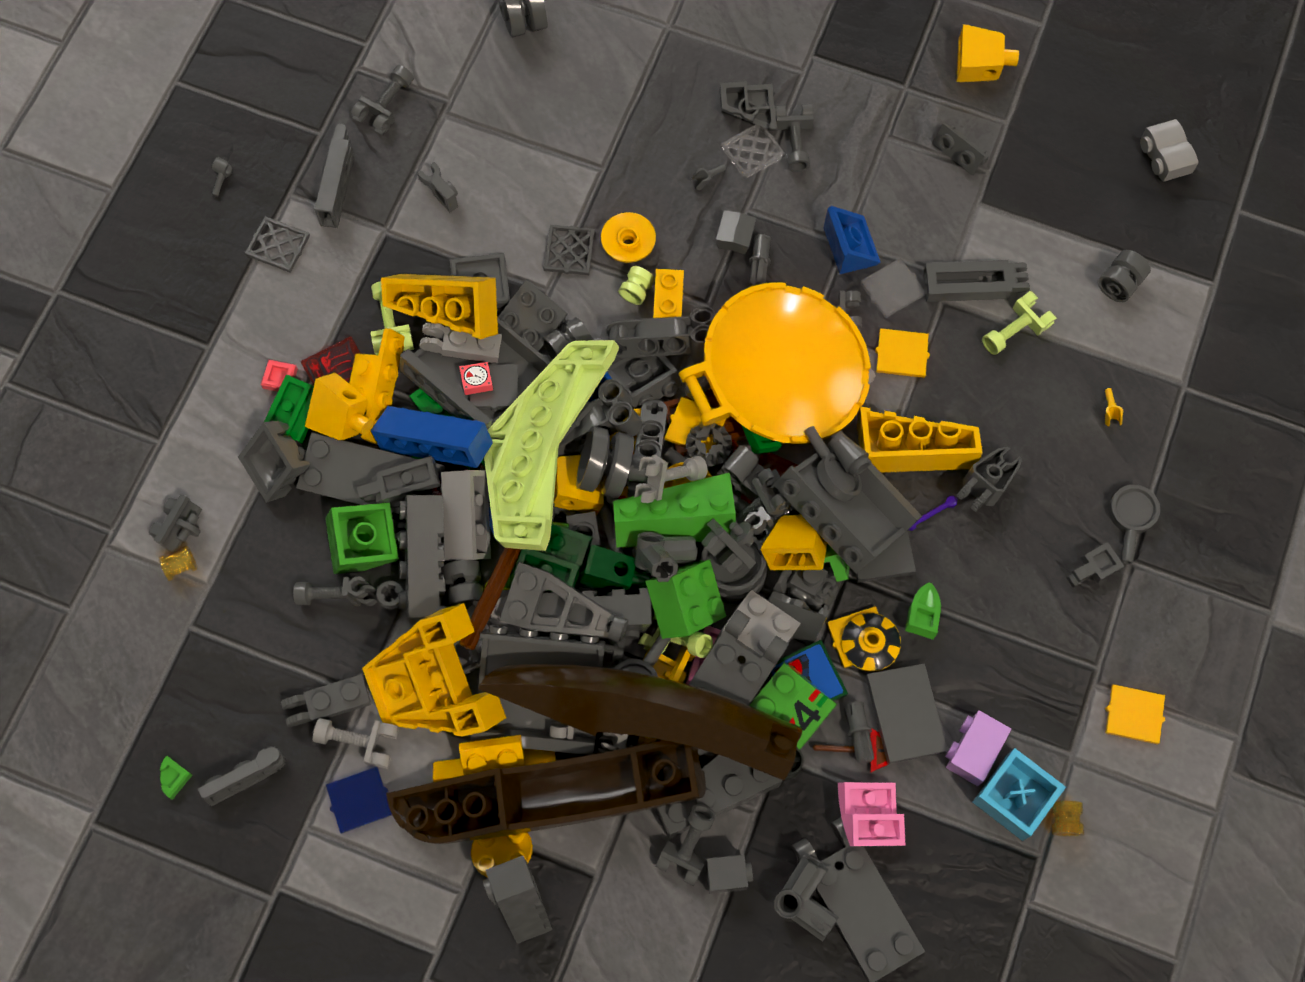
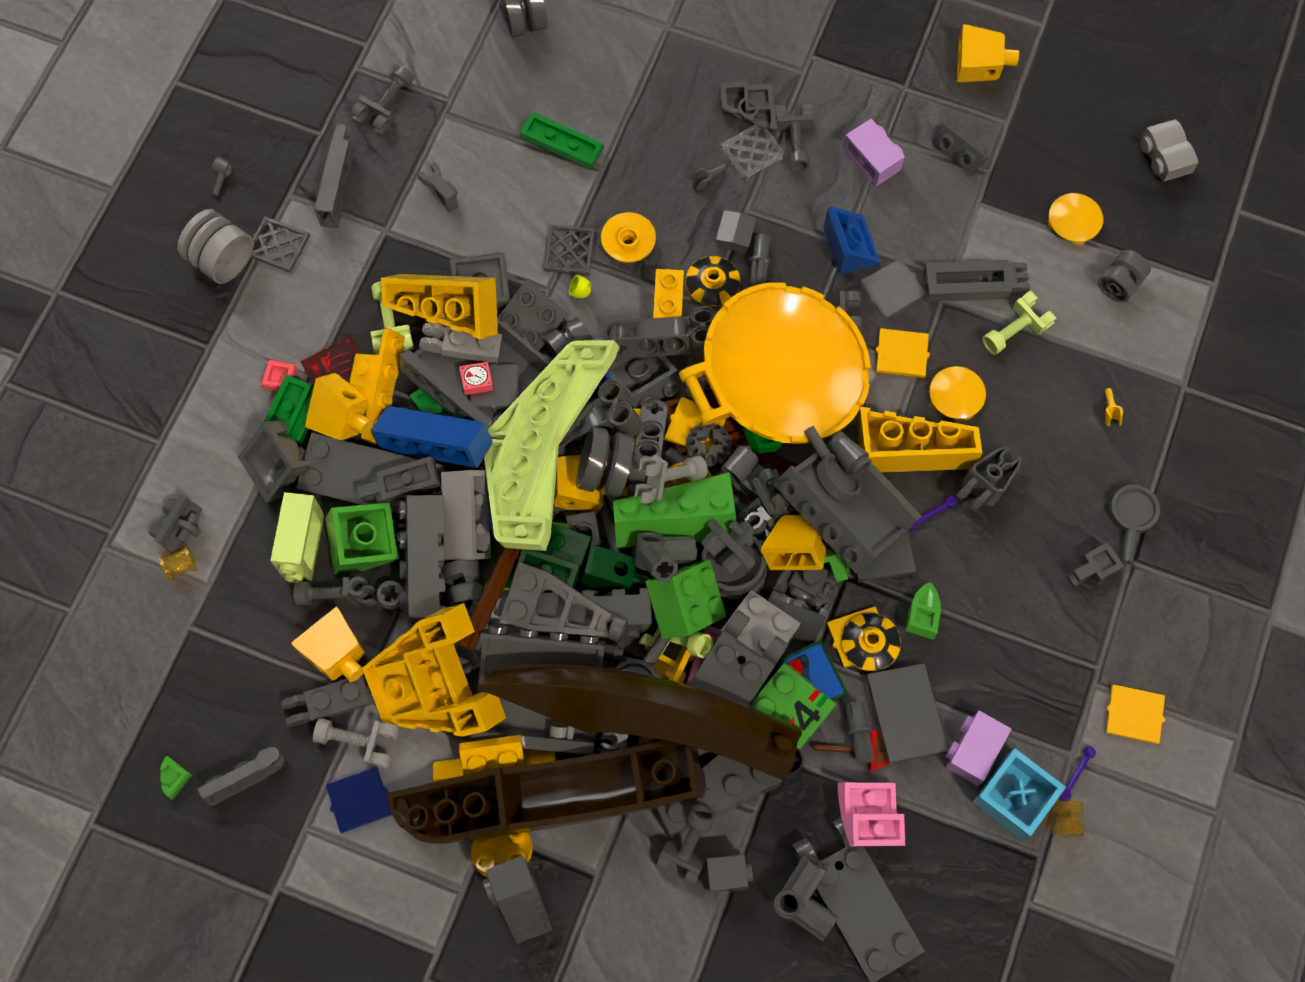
yellowish green wheel [618,266,655,305] -> none
none -> light grey wheel [177,209,254,284]
none -> yellowish green window [270,492,324,583]
none -> yellow torso [291,606,365,682]
none -> green plate [520,112,604,170]
none -> neon yellow hinge [568,275,592,299]
none -> dish [686,256,740,307]
none -> lavender brick [843,119,905,187]
none -> yellow dish [929,366,986,420]
none -> yellow dish [1048,193,1103,245]
none -> dark purple hinge [1058,746,1096,802]

